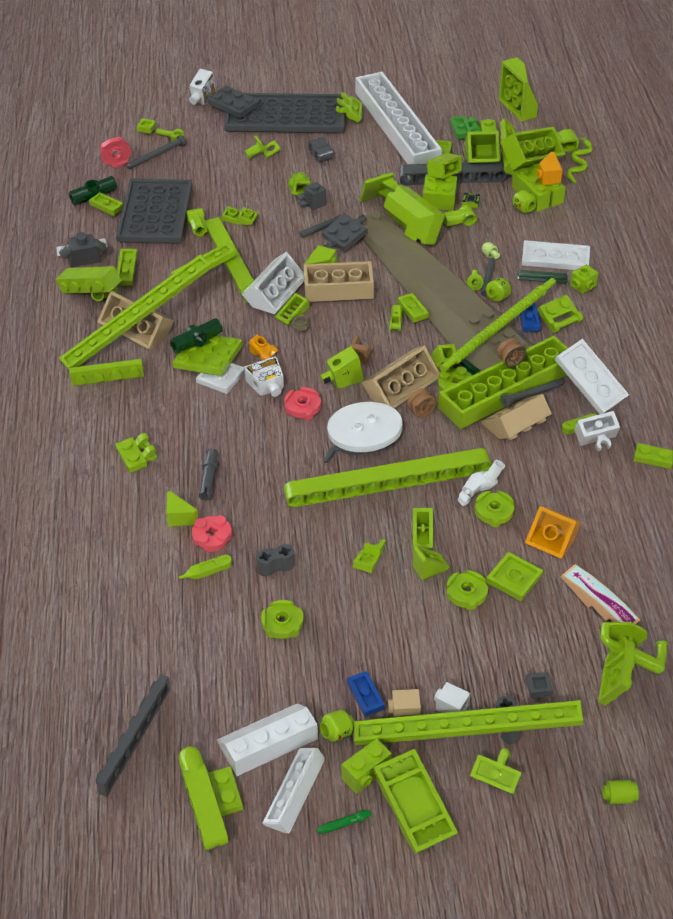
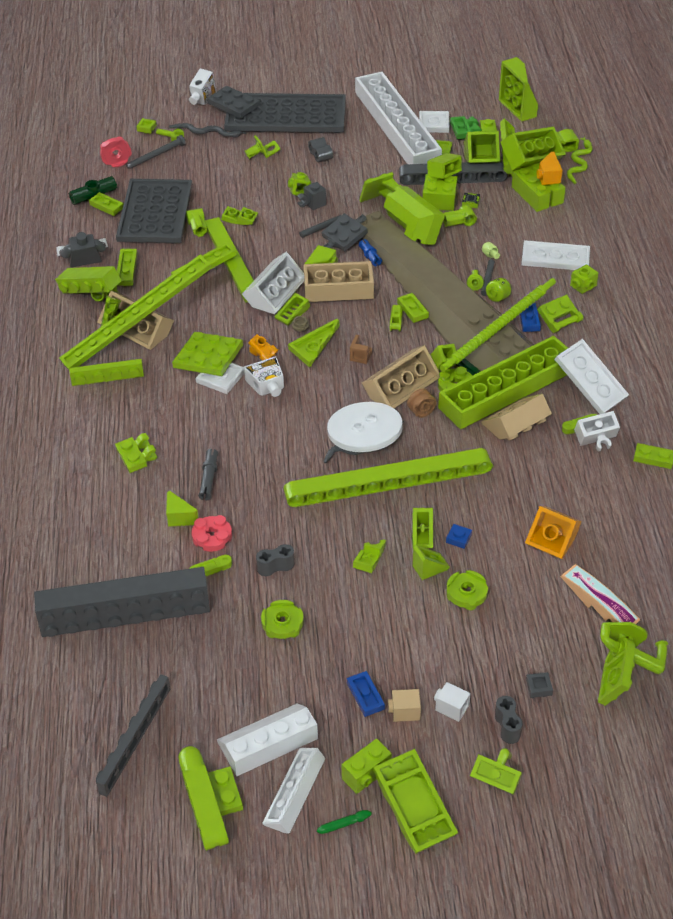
dark green piece [170,318,223,354] -> none
coral plate [284,387,321,420] -> none
lime head [319,709,354,742] -> none
lime torso [320,346,364,389] -> none
lime plate [336,92,362,123] -> none
lime plate [354,700,584,746] -> none
white arm [458,460,505,506] -> none
lime plate [475,491,515,527] -> none
lime plate [486,552,544,601] -> none
medium nougat wheel [497,338,527,367] -> none
dark grey bar [501,378,564,407] -> none
lime head [513,190,537,213] -> none
dark green axle [517,270,568,283] -> none
lime brick [602,780,639,805] -> none
none -> dark grey brick [34,567,210,637]
none -> lime slope [101,296,121,327]
none -> dark grey animal [169,123,247,137]
none -> lime wing [288,319,340,367]
none -> blue pin [359,239,382,267]
none -> white tile [419,111,449,133]
none -> blue plate [446,524,472,549]

